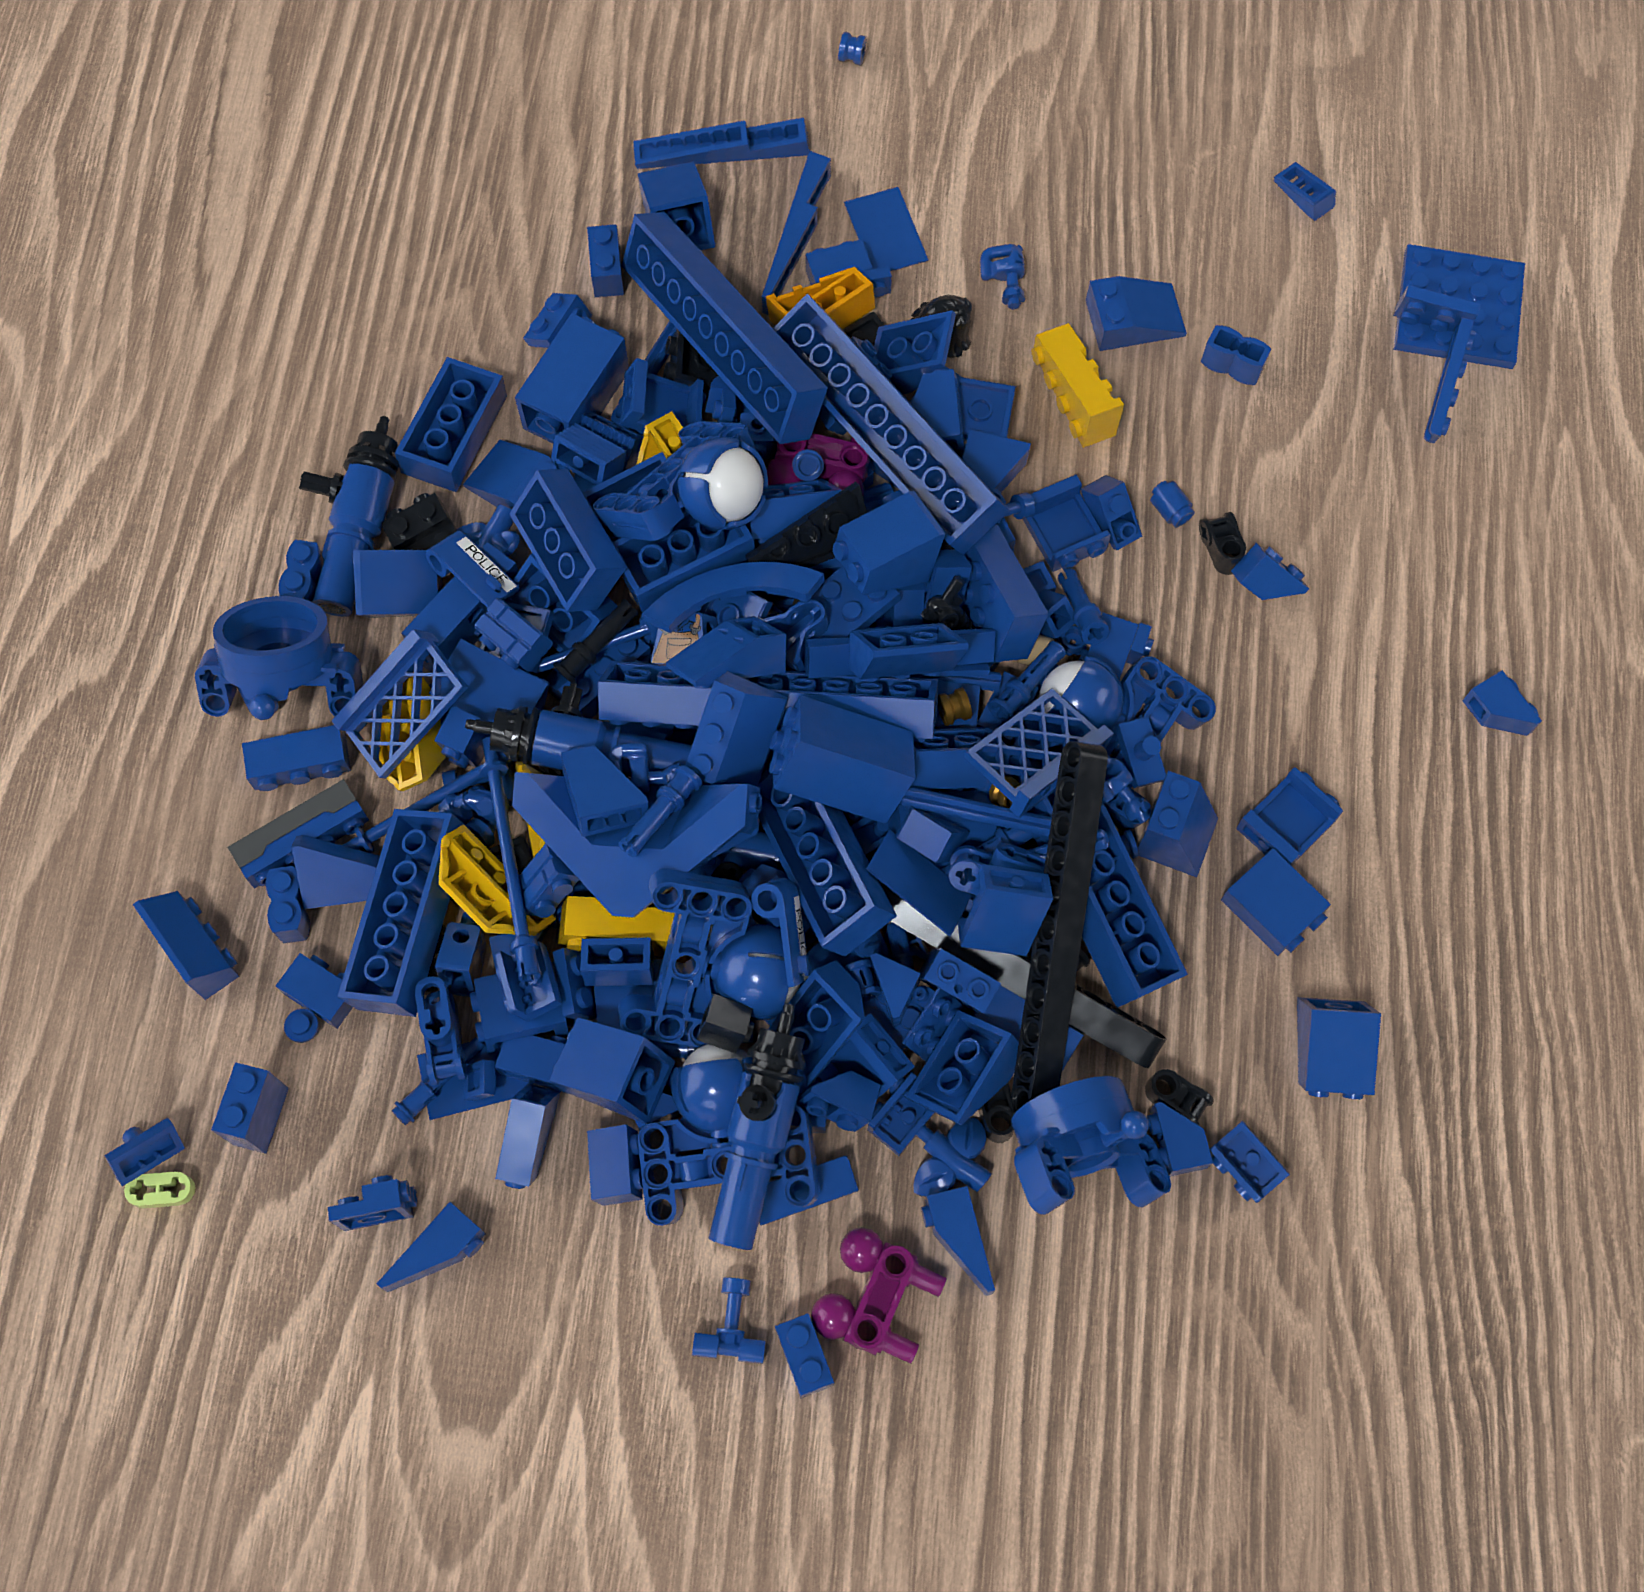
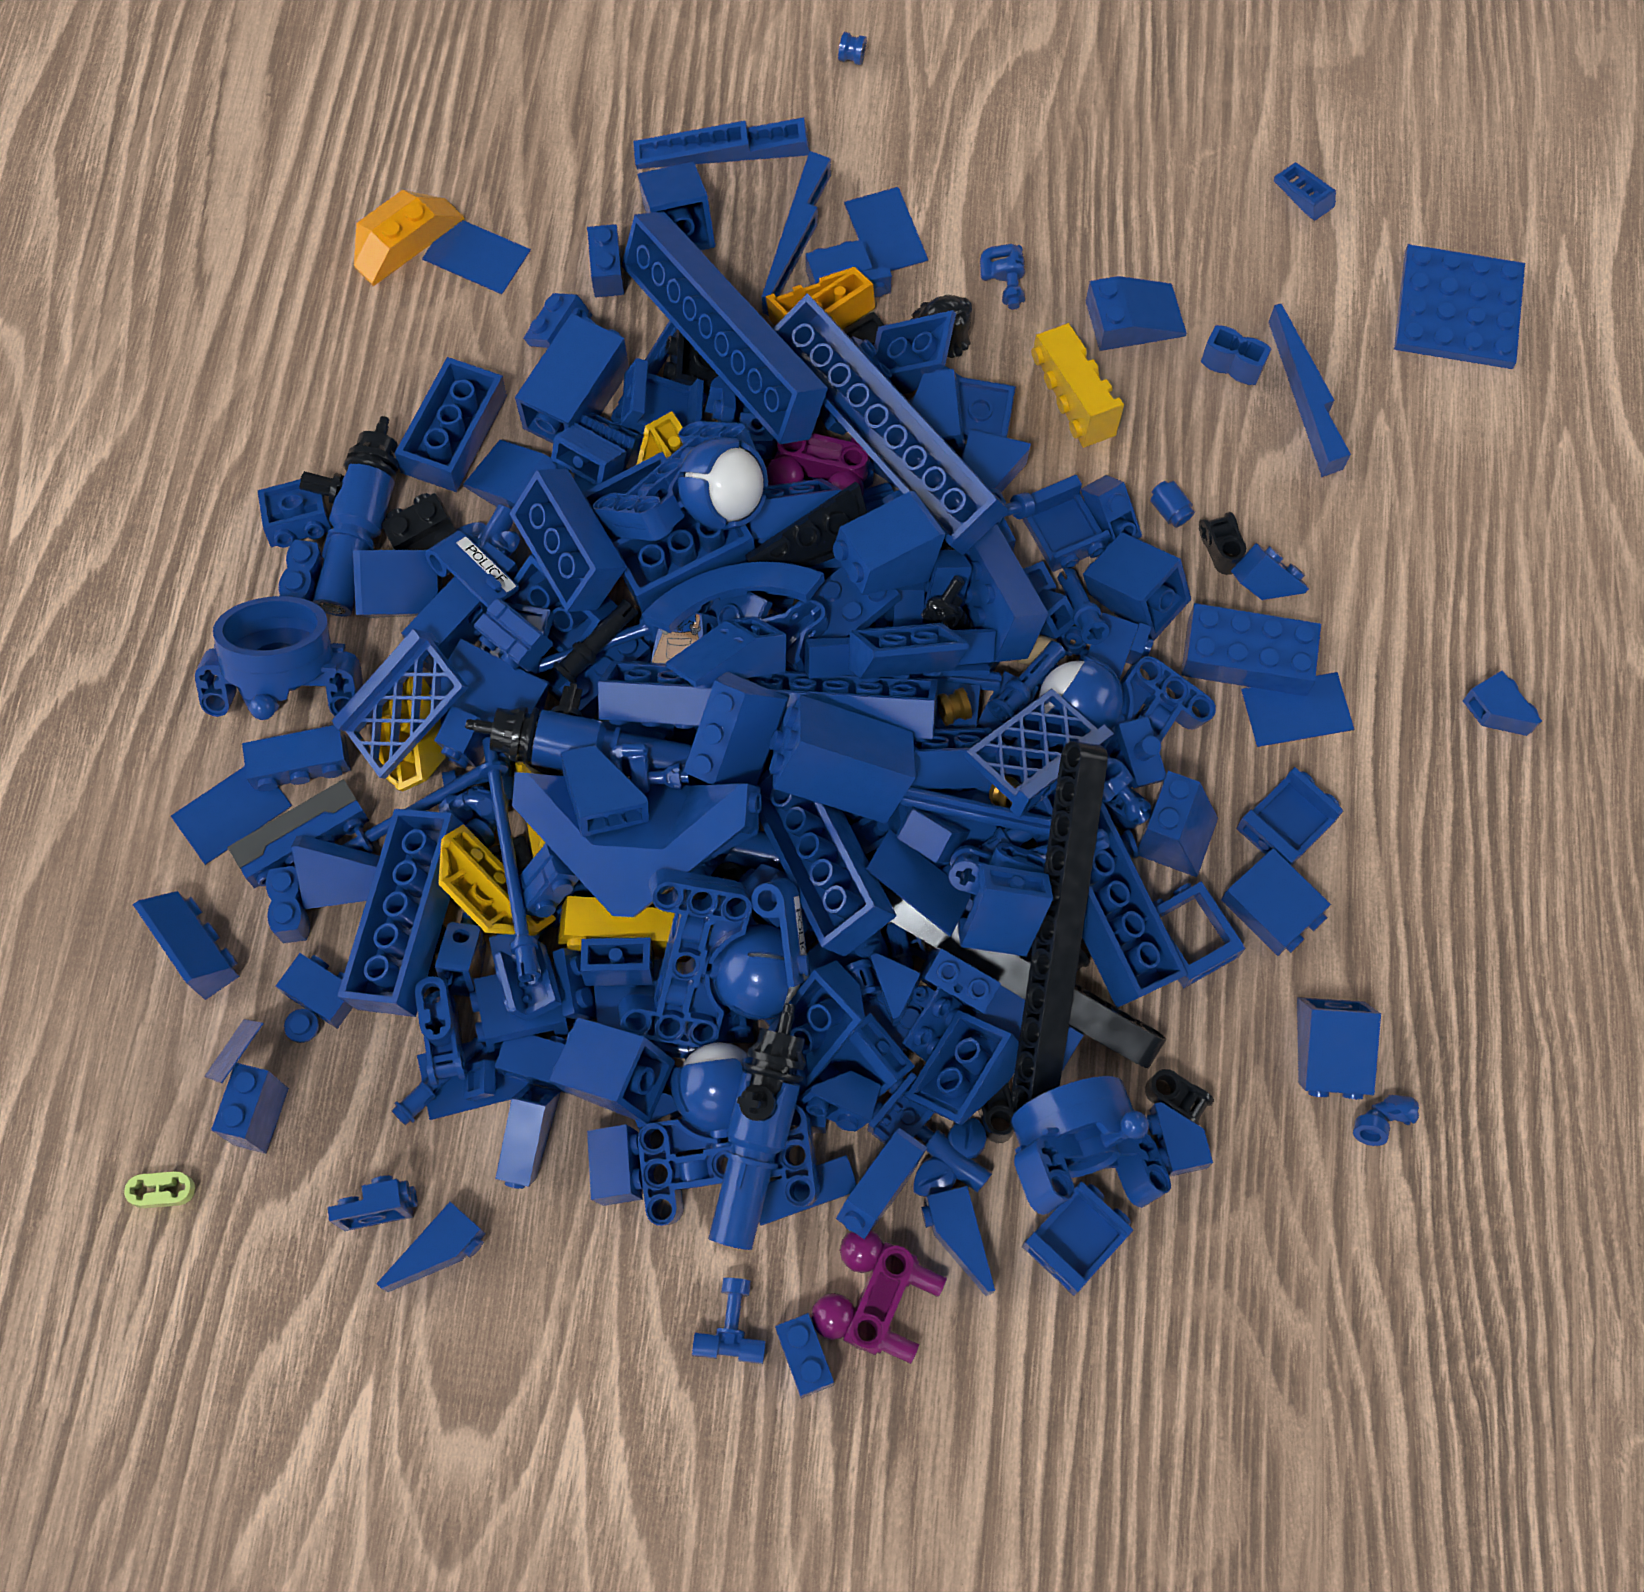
blue tile [104,1118,185,1186] -> none
blue pin [619,765,702,857] -> none
black brick [696,994,755,1054] -> none
blue plate [792,449,824,481] -> none
blue bracket [1210,1121,1290,1203] -> none
blue bracket [1393,285,1481,443] -> none
none -> blue piece [171,766,292,865]
none -> piece [204,1019,264,1083]
none -> blue plate [257,479,331,548]
none -> light orange wedge [354,190,464,287]
none -> blue piece [422,220,531,294]
none -> blue slope [836,1127,927,1240]
none -> blue panel [1022,1181,1134,1296]
none -> blue slope [1083,532,1191,640]
none -> blue window [1153,881,1246,989]
none -> blue brick [1181,603,1321,696]
none -> blue piece [1241,672,1355,747]
none -> blue slope [1268,303,1351,477]
none -> blue arm [1353,1095,1419,1146]

